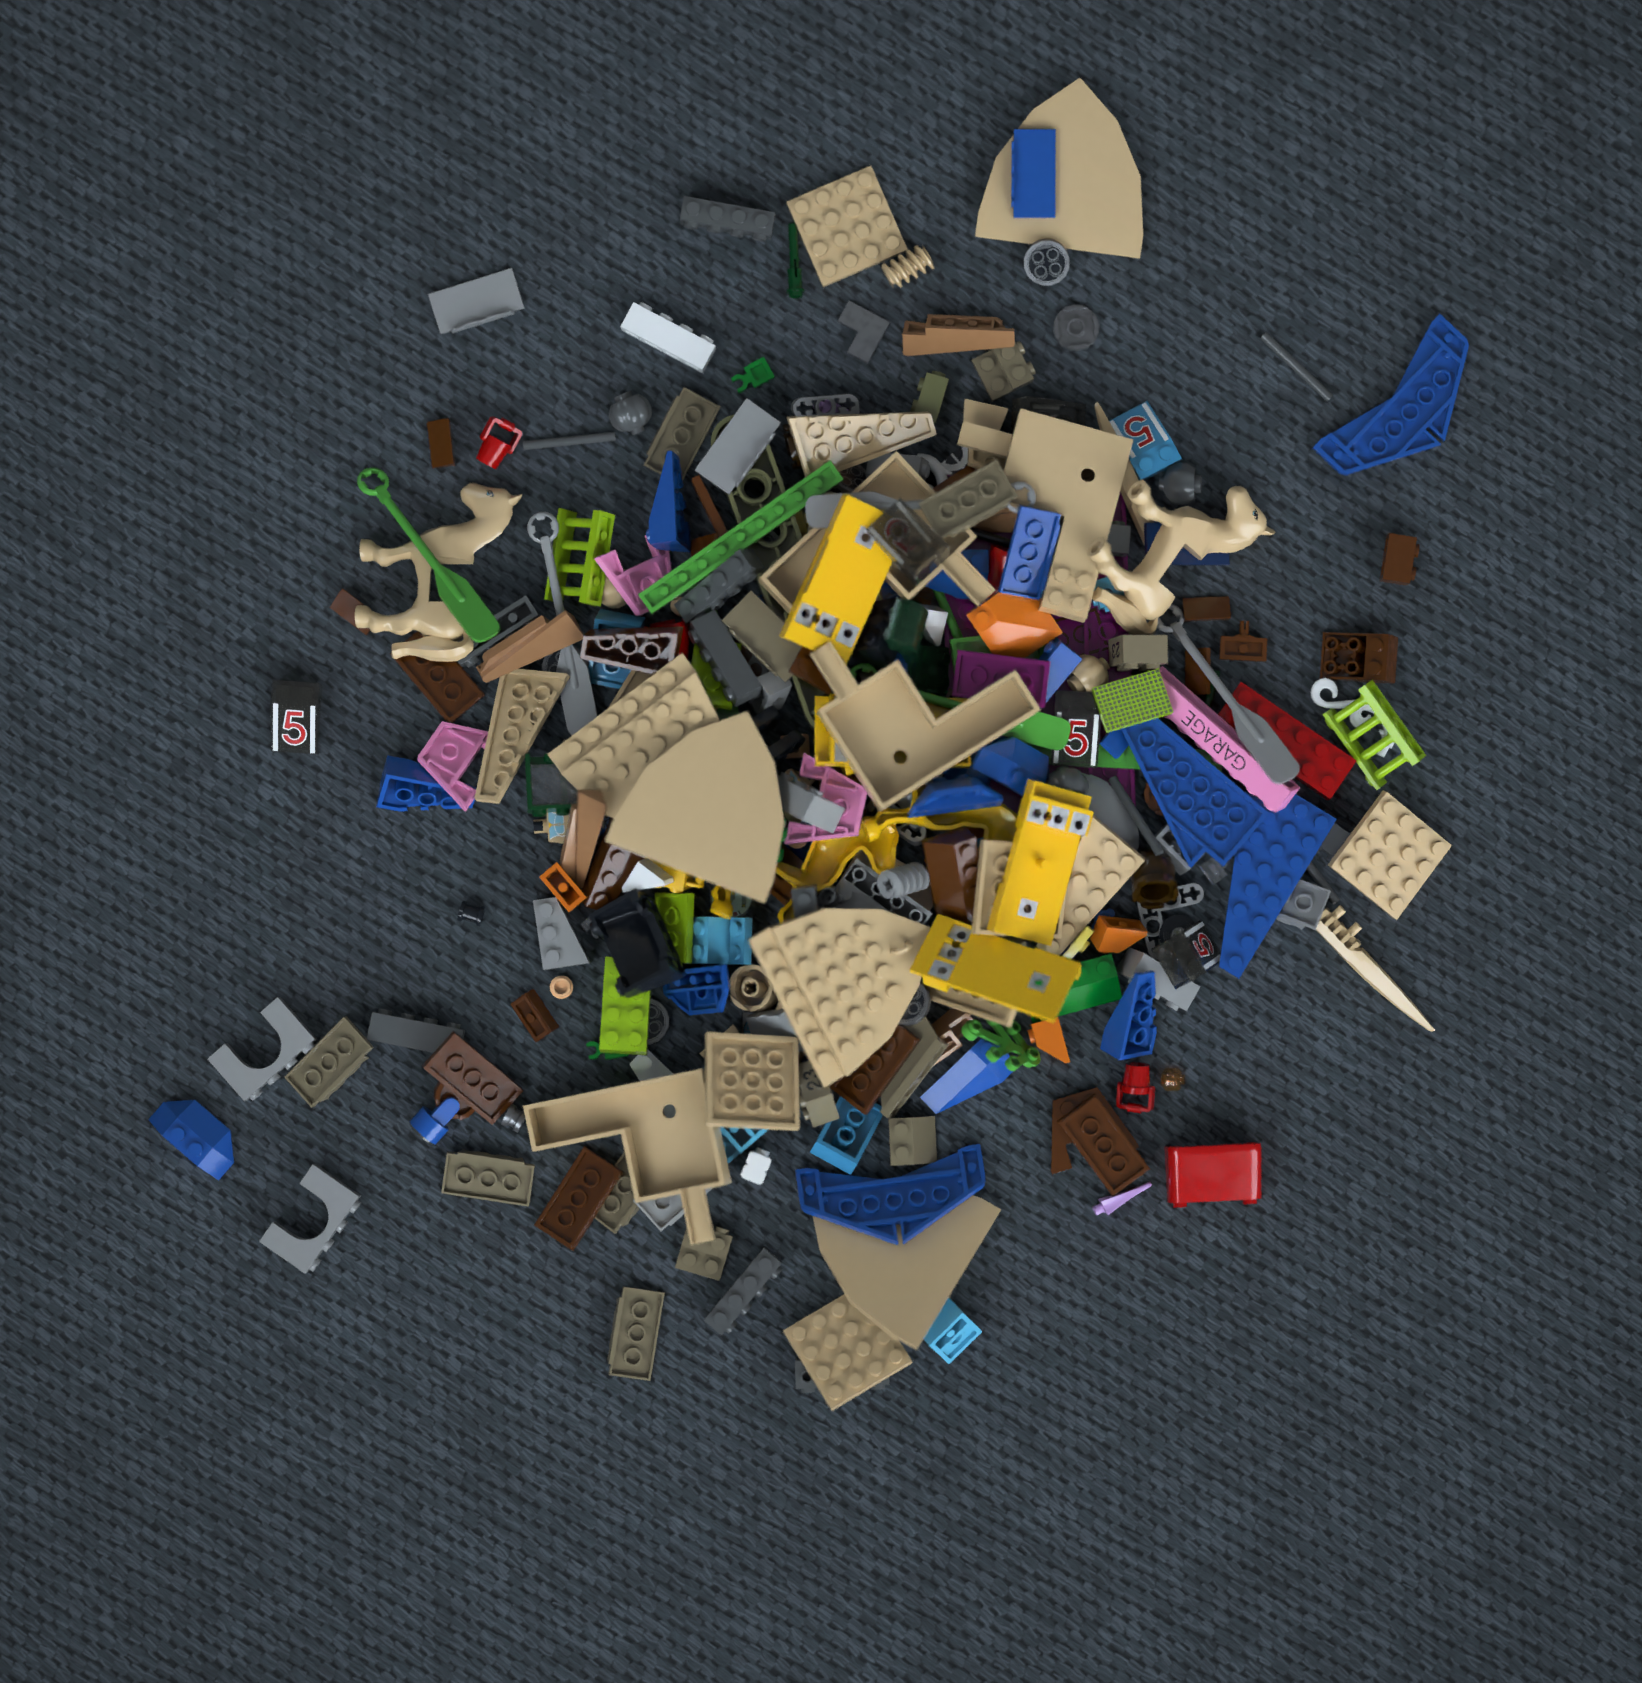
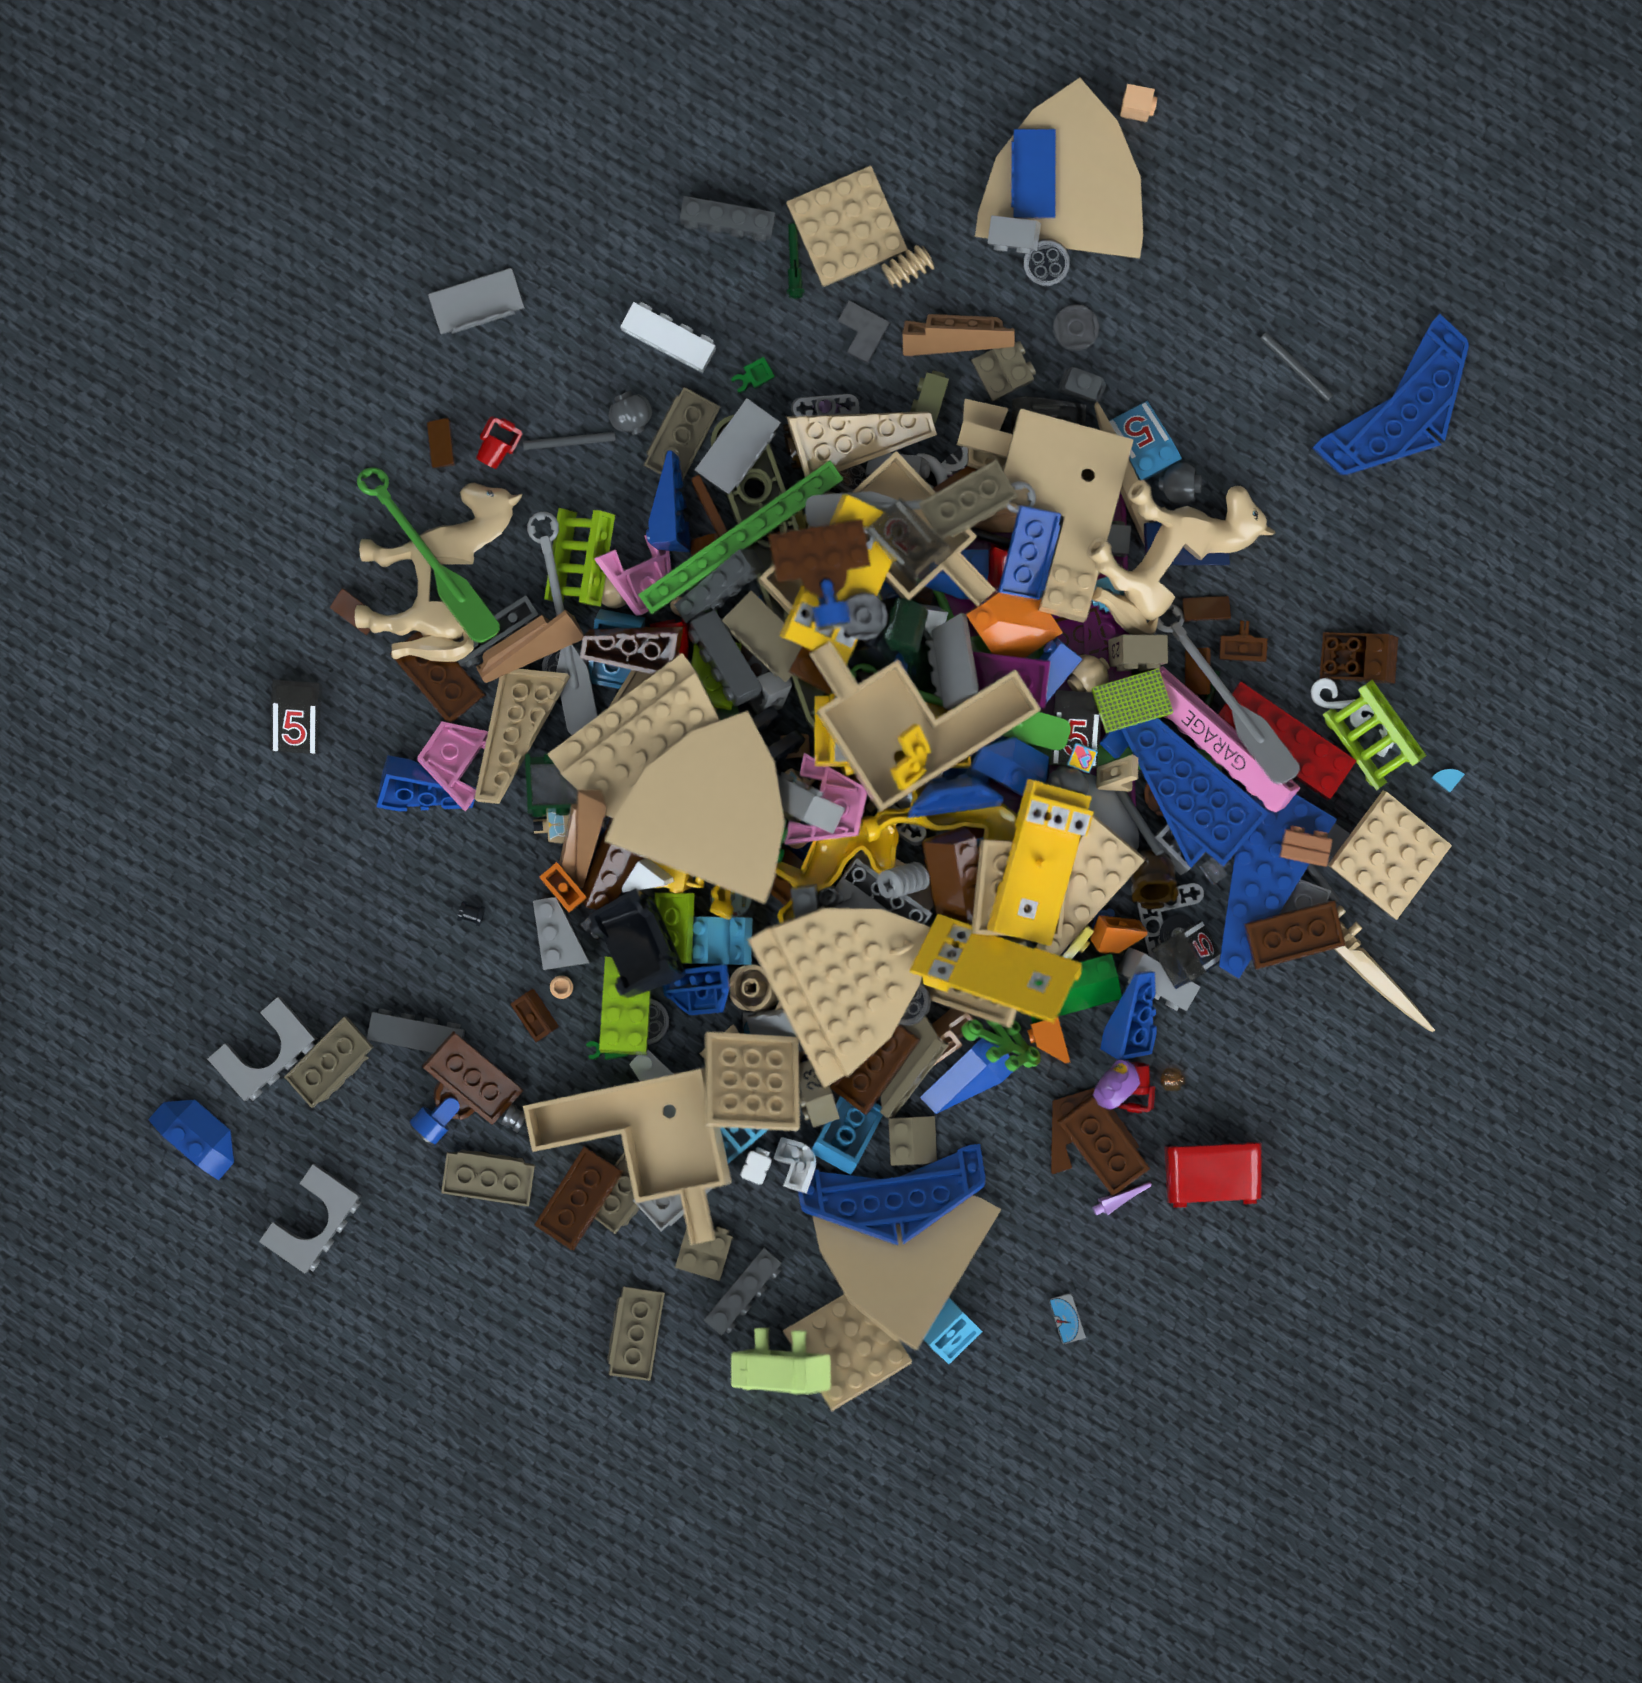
reddish brown brick [1379,533,1420,586] -> none
none -> yellowish green piece [731,1327,831,1394]
none -> reddish brown plate [769,519,871,631]
none -> white plate [773,1137,816,1193]
none -> flat silver tile [843,593,887,640]
none -> yellow plate [890,724,931,790]
none -> light grey piece [926,613,979,710]
none -> light grey piece [988,215,1041,254]
none -> slope [1048,1292,1086,1344]
none -> dark grey torso [1057,367,1106,406]
none -> tile [1067,742,1098,773]
none -> medium lavender piece [1093,1060,1140,1109]
none -> tan slope [1096,755,1138,791]
none -> light nougat piece [1120,84,1158,122]
none -> reddish brown tile [1244,900,1346,969]
none -> nougat brick [1279,826,1332,867]
none -> medium azure tile [1431,769,1465,792]

